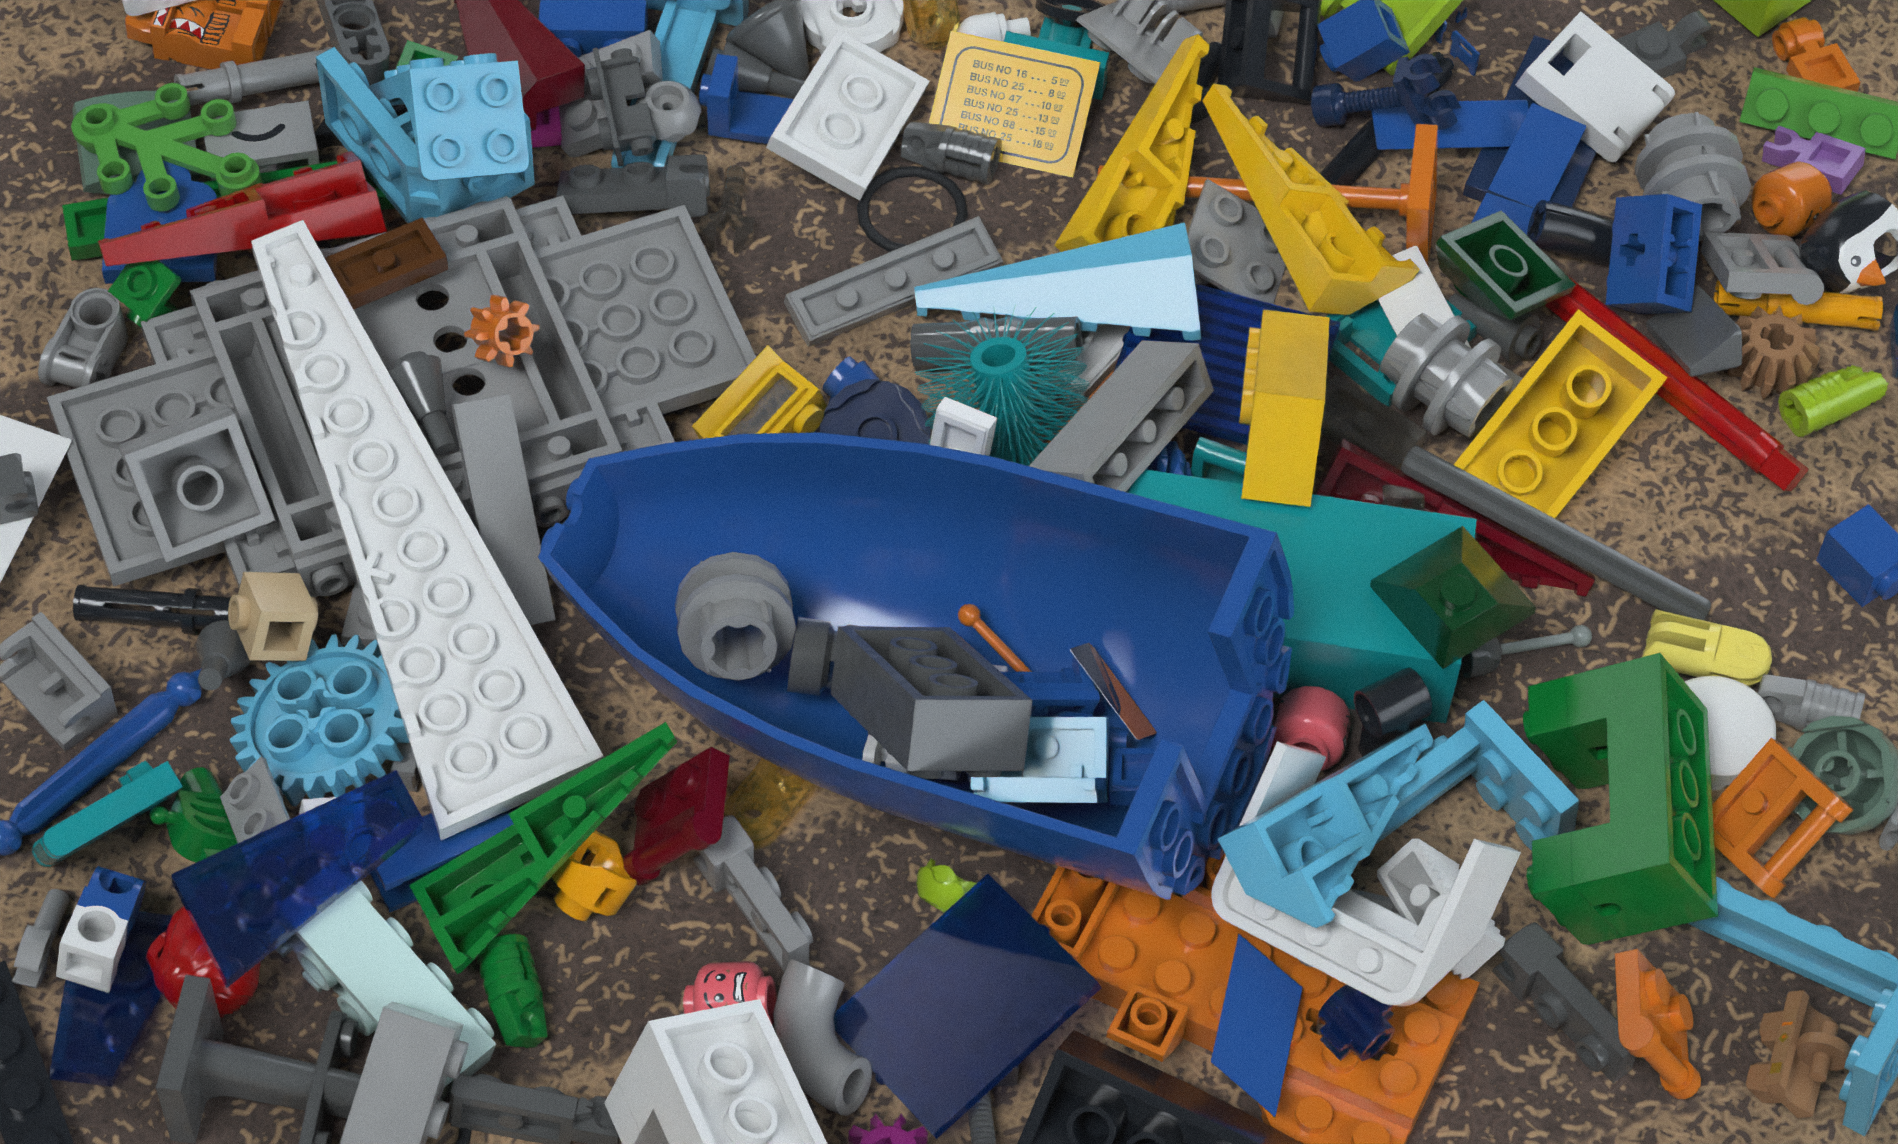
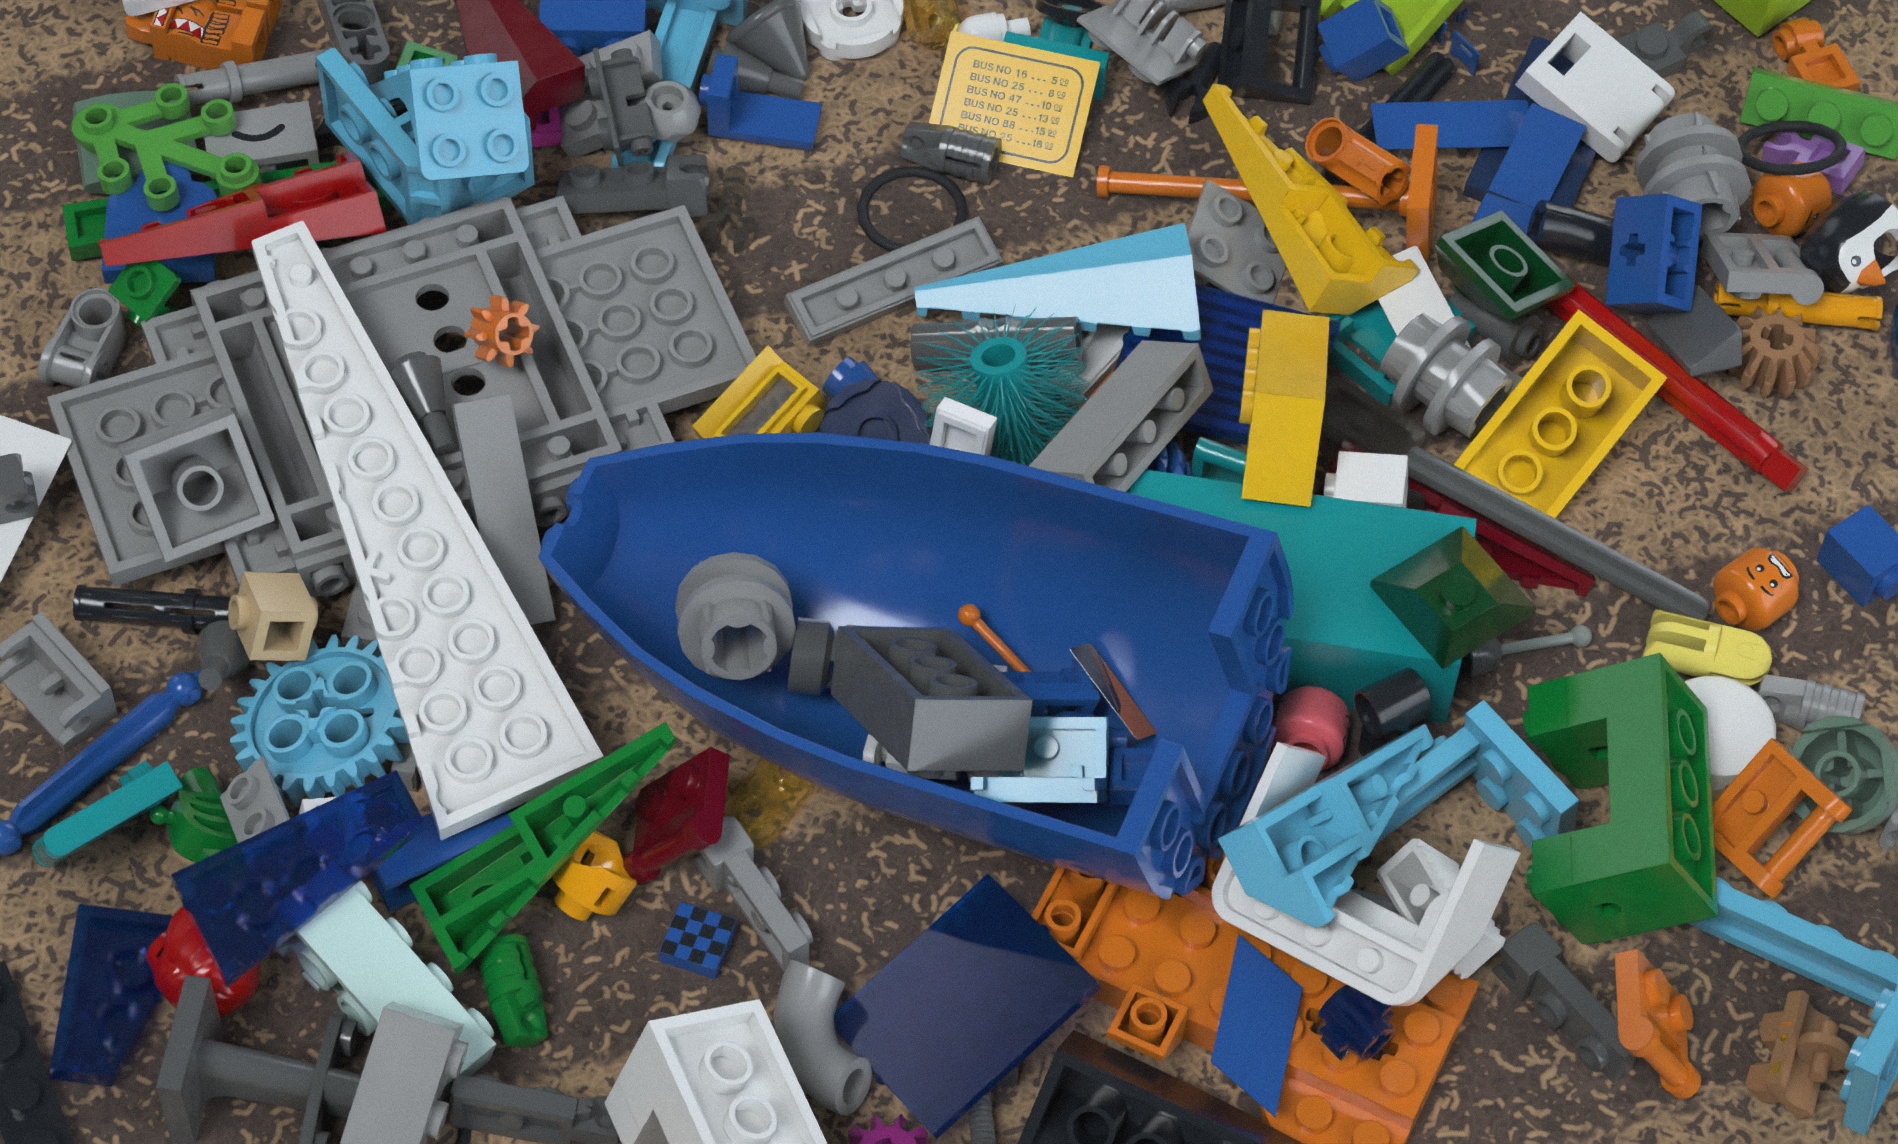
light grey bar [12,889,70,988] -> none
white leg [56,866,146,993] -> none
reddish brown plate [325,217,448,310] -> none
coral head [683,961,777,1025] -> none
white plate [766,29,930,200] -> none
lime plate [916,858,987,921] -> none
yellow wedge [1054,34,1209,252] -> none
dark blue bar [1311,54,1461,130] -> none
lime hinge [1778,365,1889,437] -> none
none -> blue tile [659,902,737,979]
none -> orange piece [1305,117,1410,206]
none -> white brick [1324,451,1408,508]
none -> orange head [1713,547,1799,632]
none -> black piece [1738,121,1847,175]

